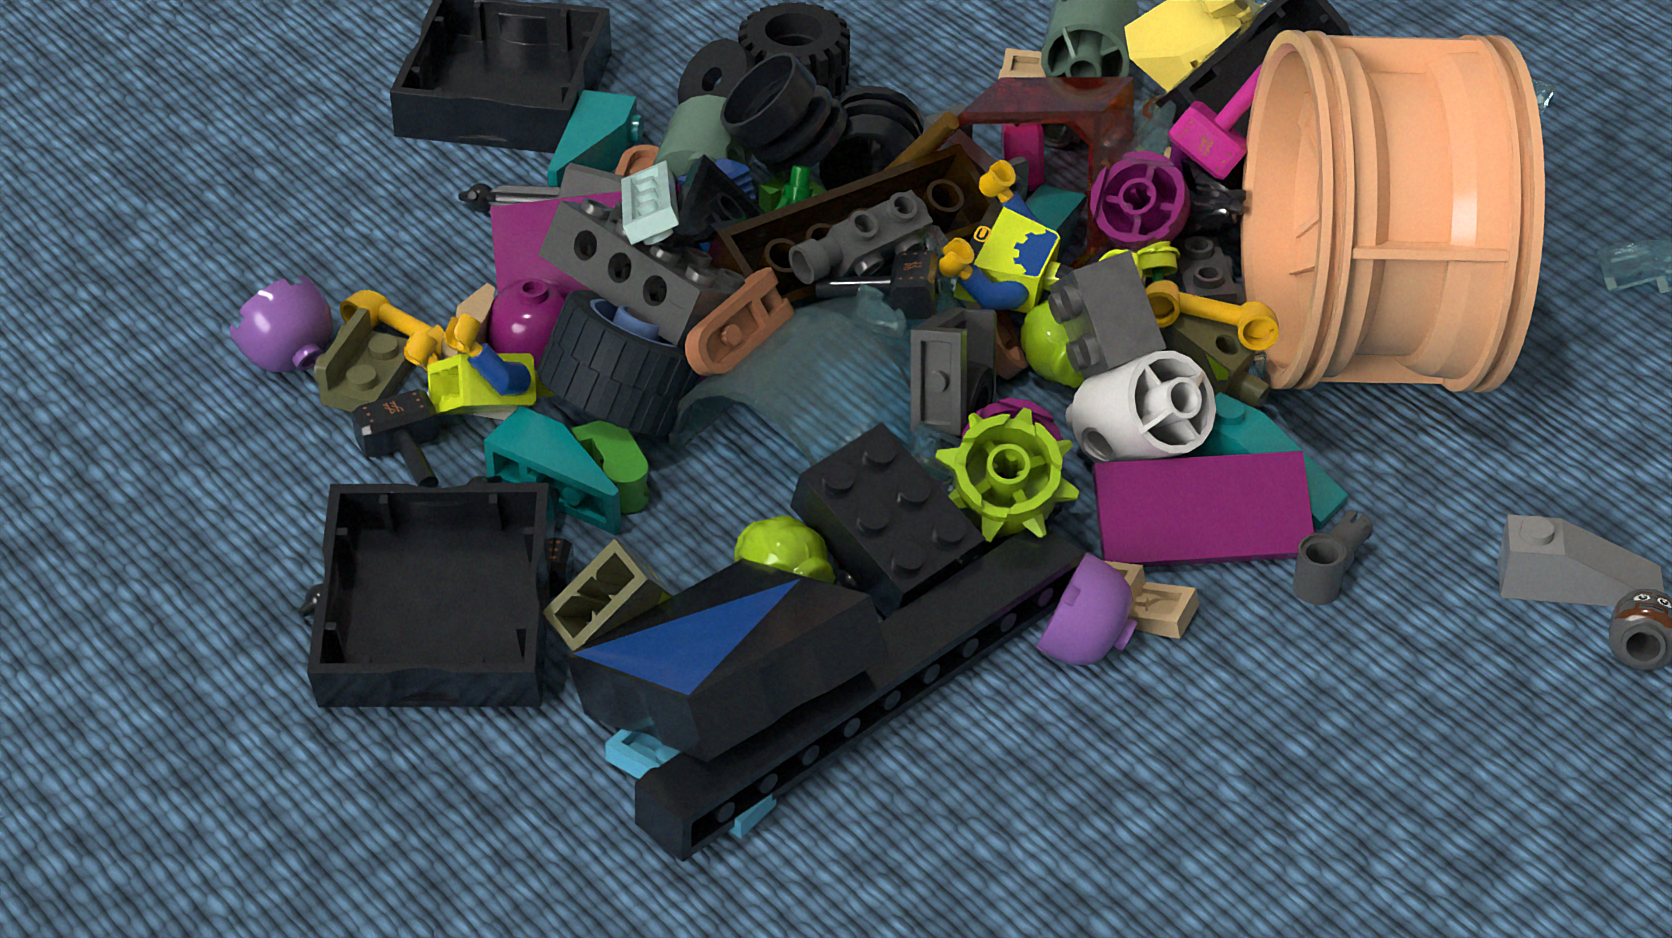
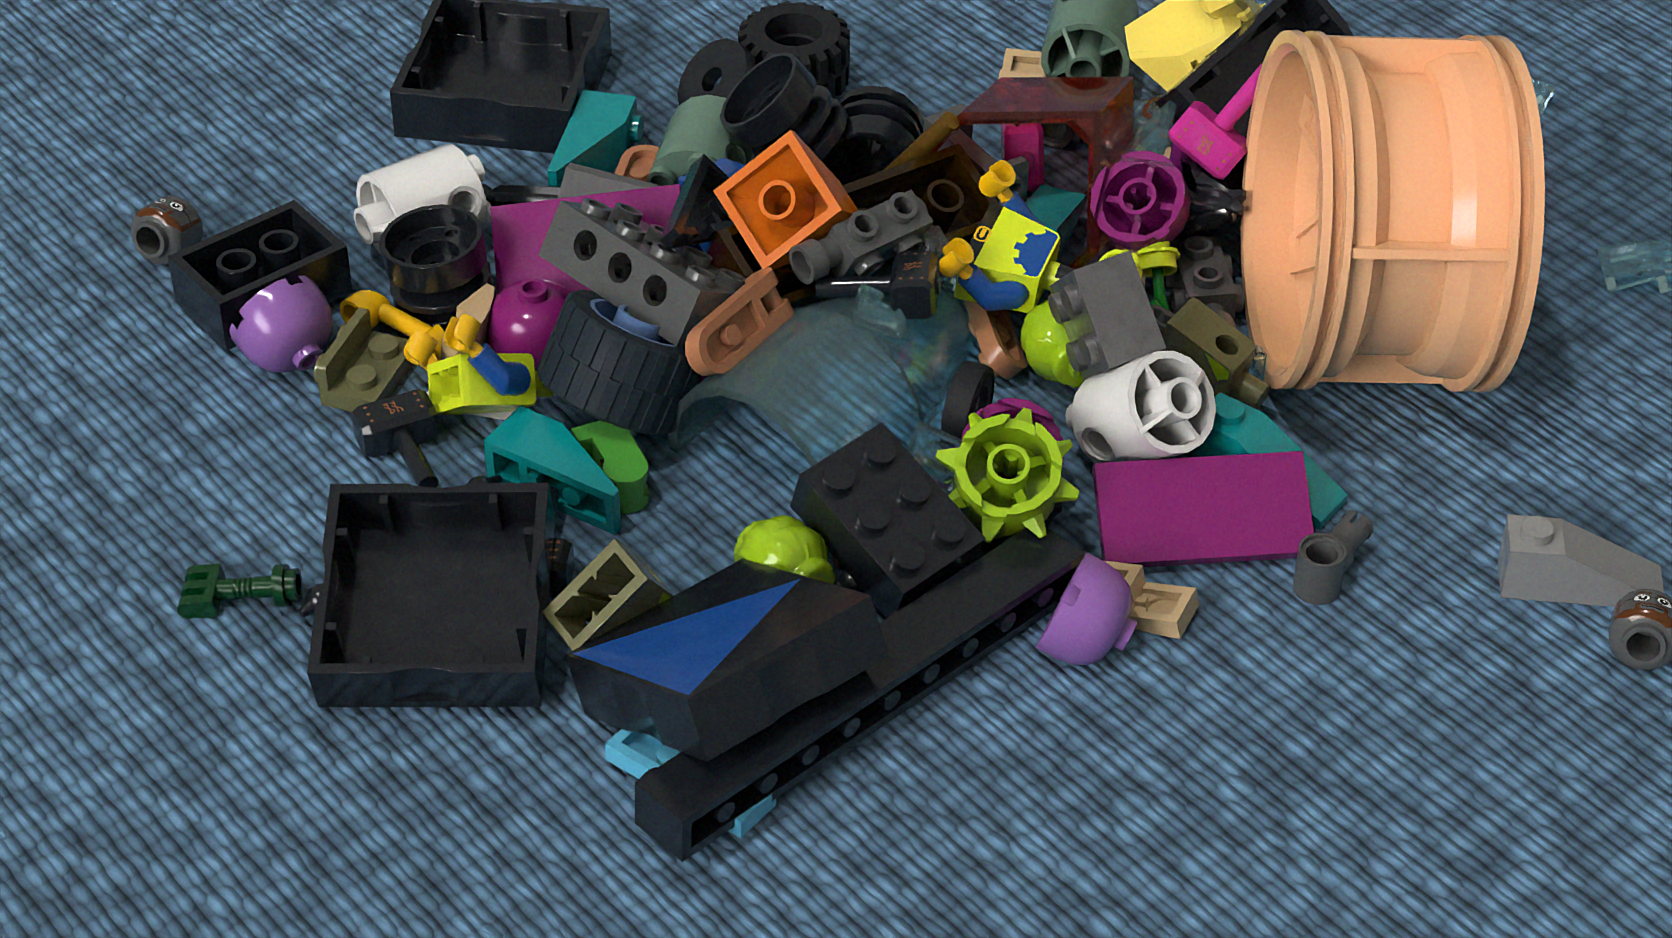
light aqua plate [621,160,679,245] -> none
dark grey panel [911,307,997,436] -> none
yellow bar [1145,280,1279,351] -> none
none -> dark grey head [130,196,203,265]
none -> black brick [168,200,353,351]
none -> dark green hinge [177,563,303,619]
none -> white cylinder [354,144,492,257]
none -> black wheel [380,204,495,332]
none -> orange slope [713,130,859,270]

